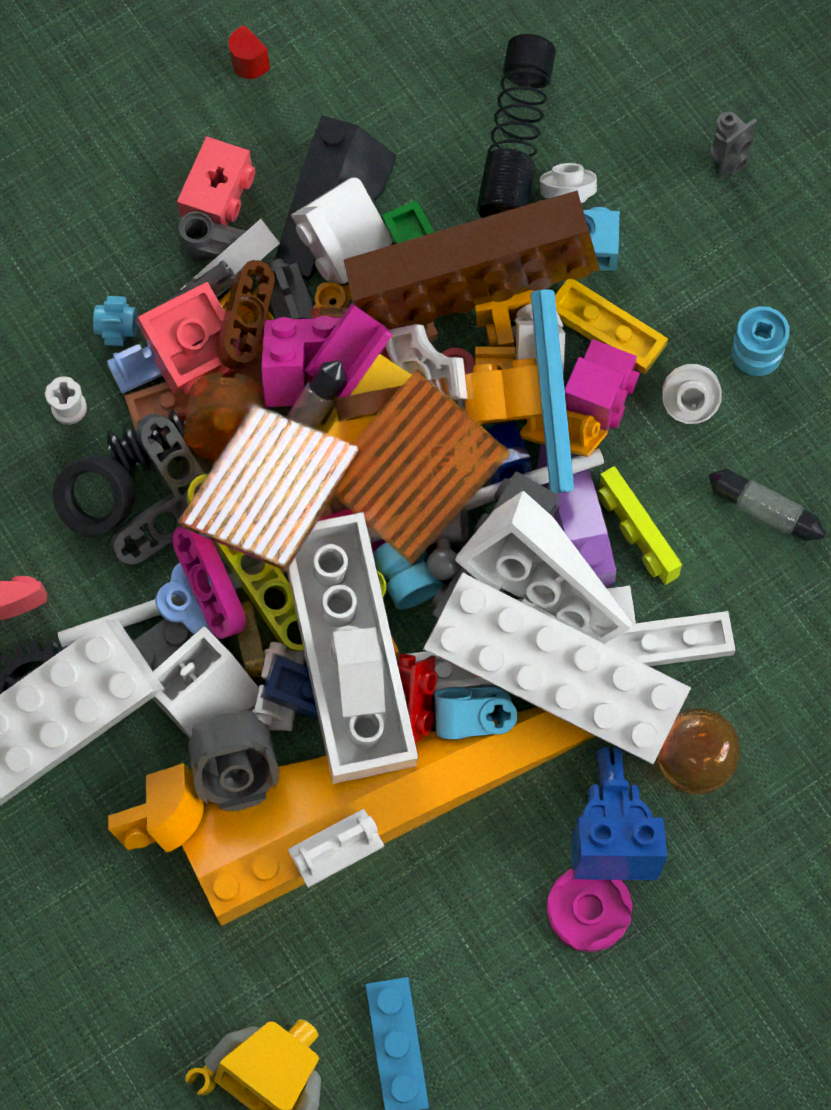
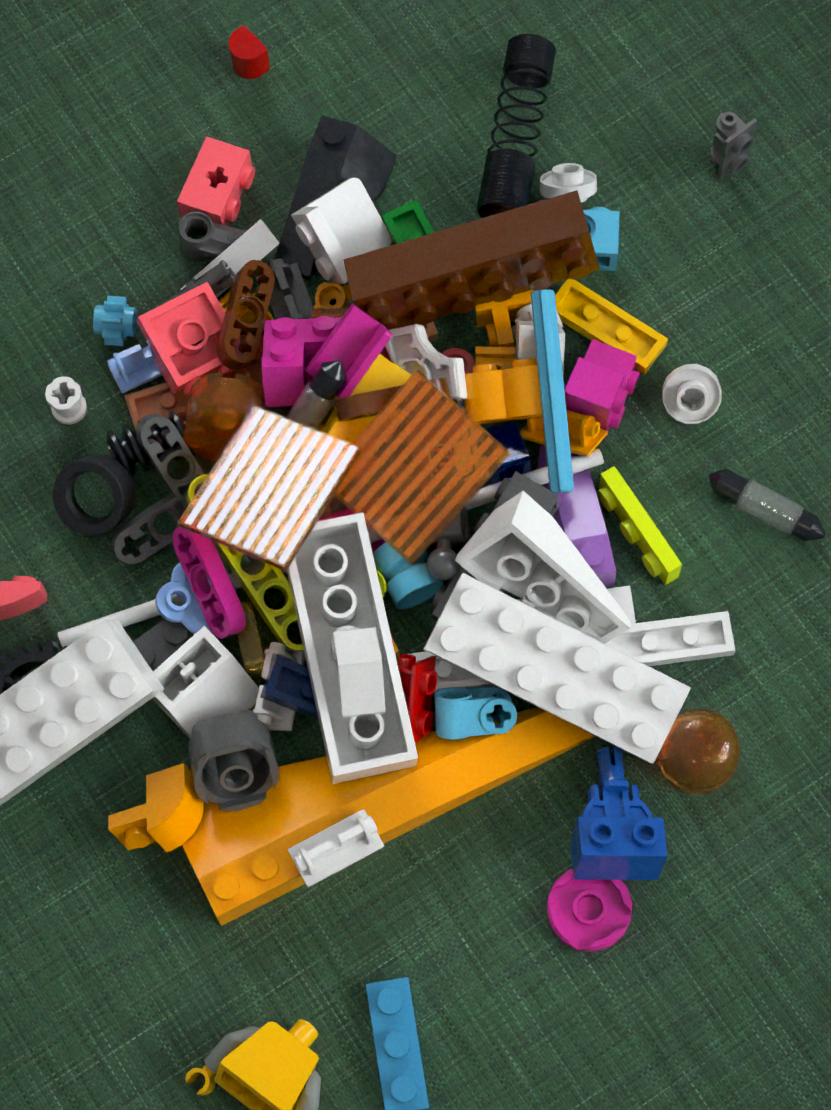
medium azure wheel [731,306,790,376] -> none

